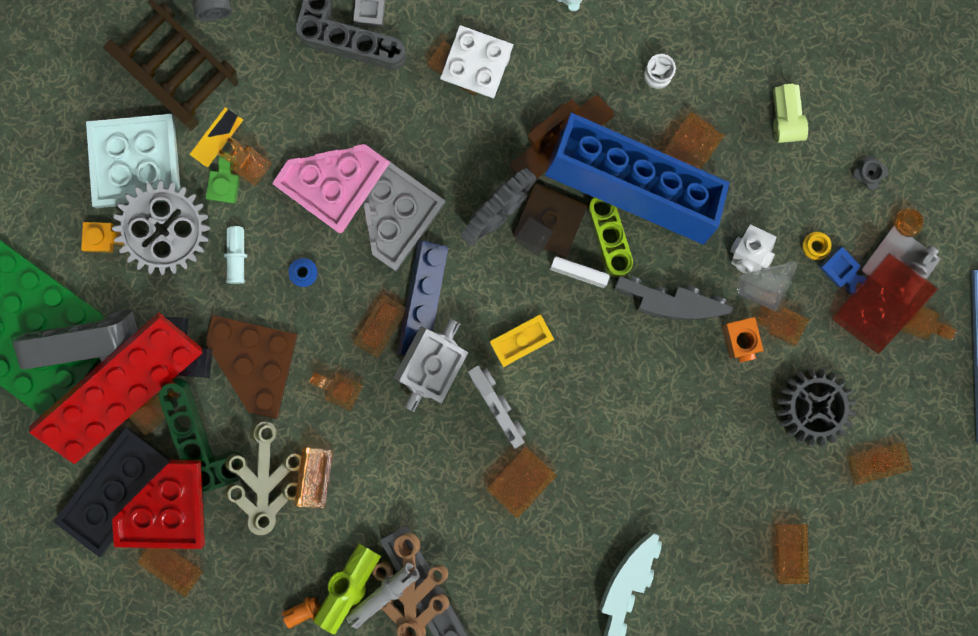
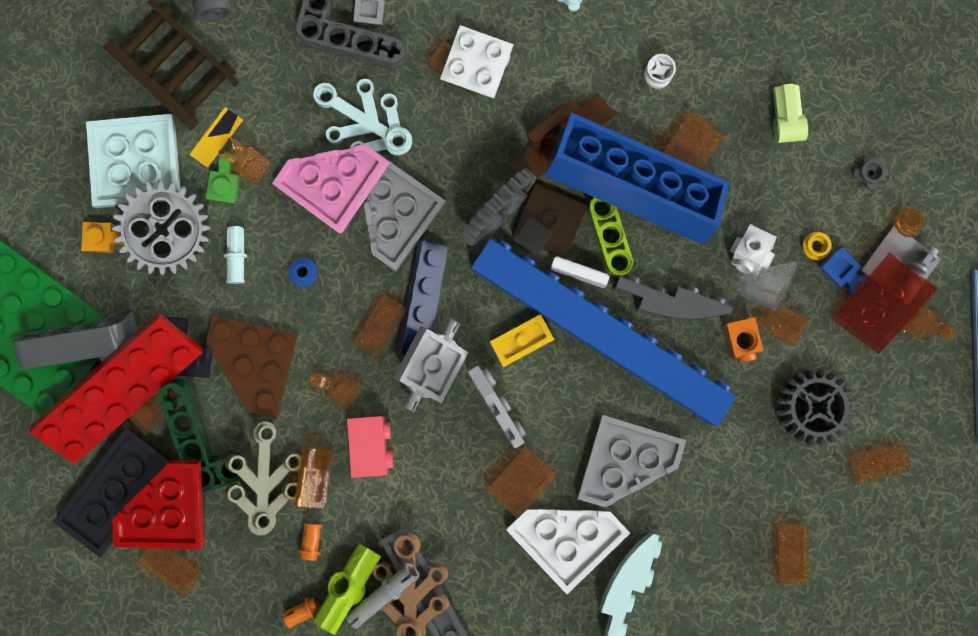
none -> orange pin [297,523,322,561]
none -> light aqua plant [313,79,412,156]
none -> coral brick [347,416,393,478]
none -> blue brick [471,239,736,427]
none -> white plate [506,509,630,594]
none -> light grey plate [577,415,686,508]

